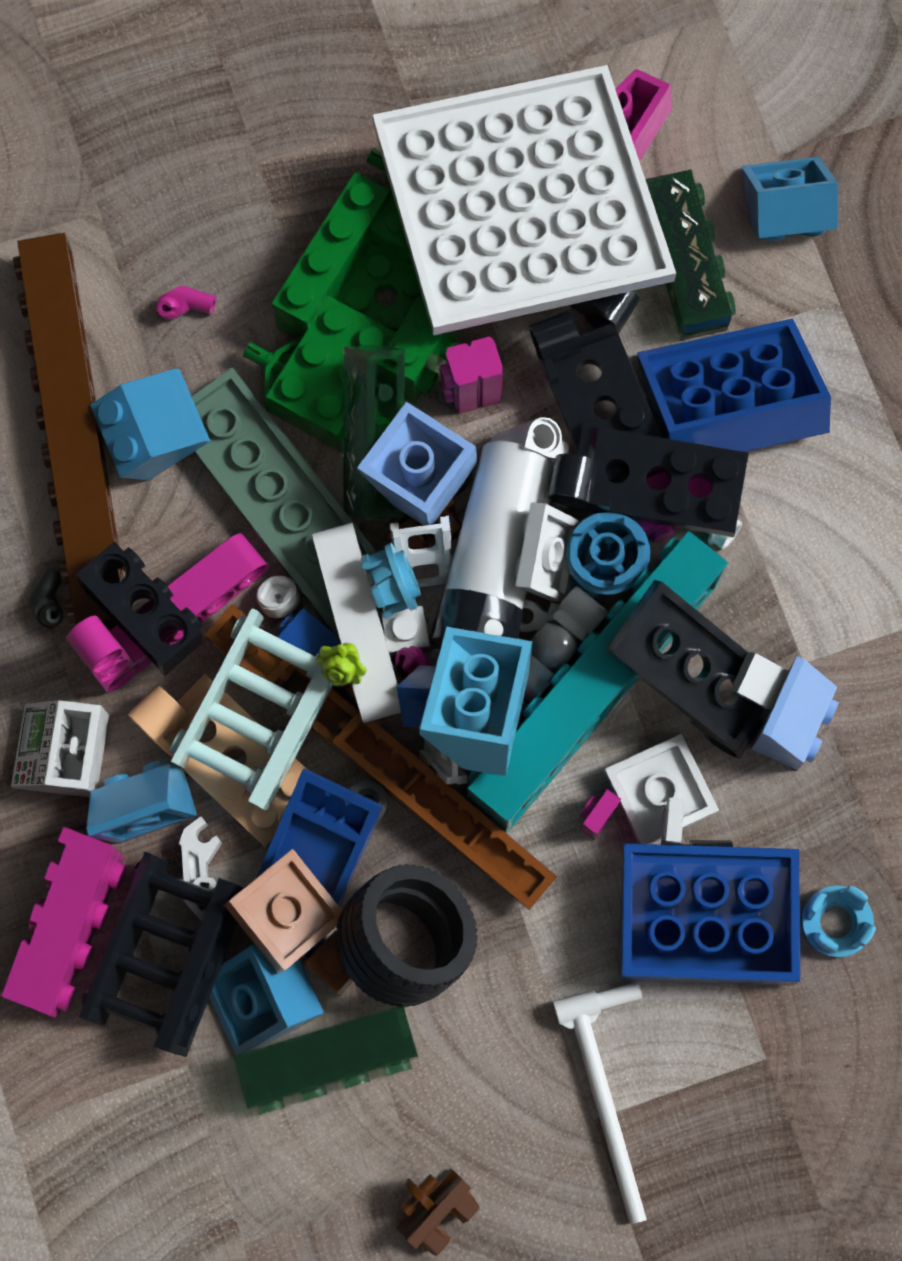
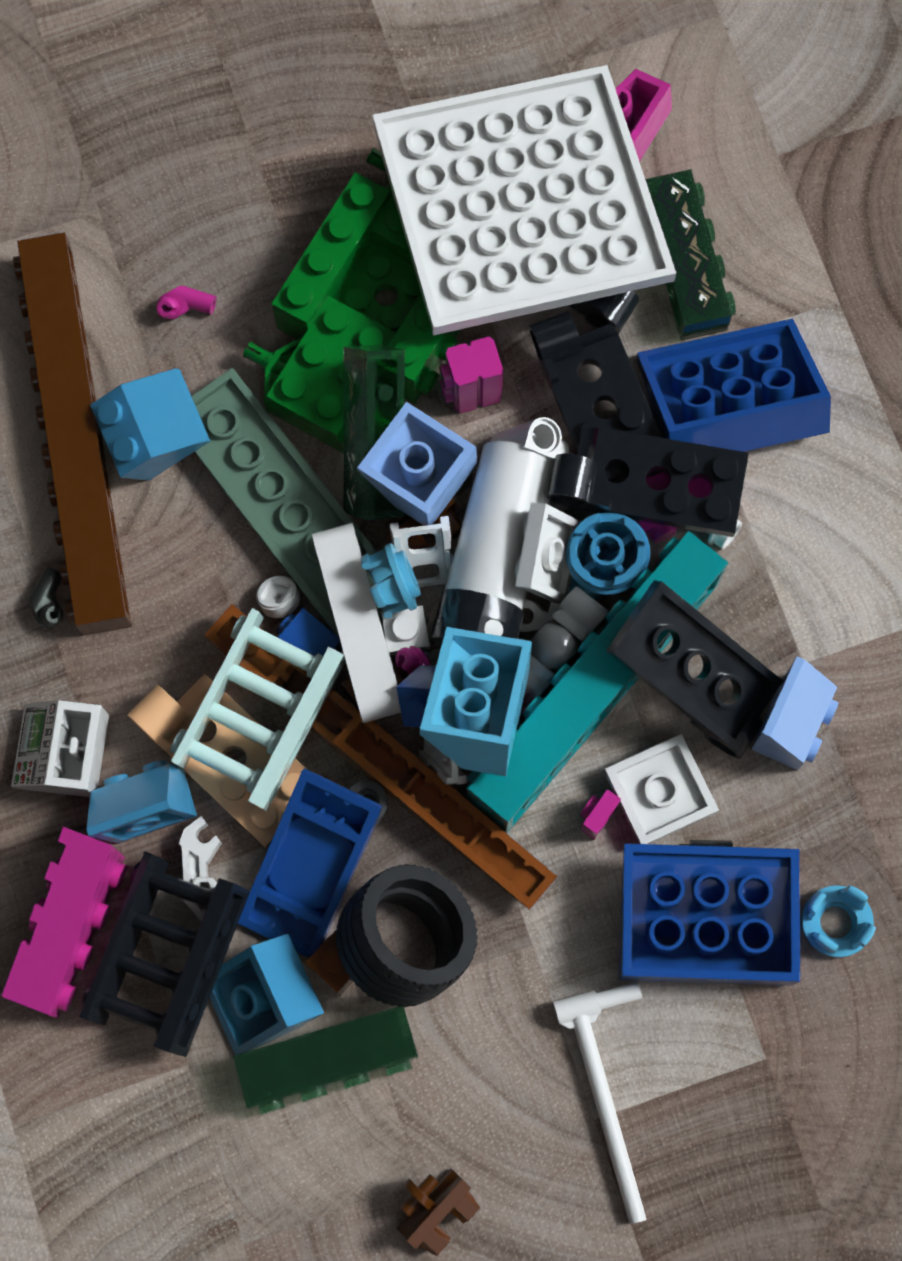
dark pink beam [66,533,268,692] -> none
black brick [76,541,203,676] -> none
nougat plate [224,849,342,974] -> none
lime plant [315,642,367,687] -> none
white tile [660,798,685,845] -> none
white tile [730,652,789,710] -> none
dark azure slope [741,156,838,241] -> none

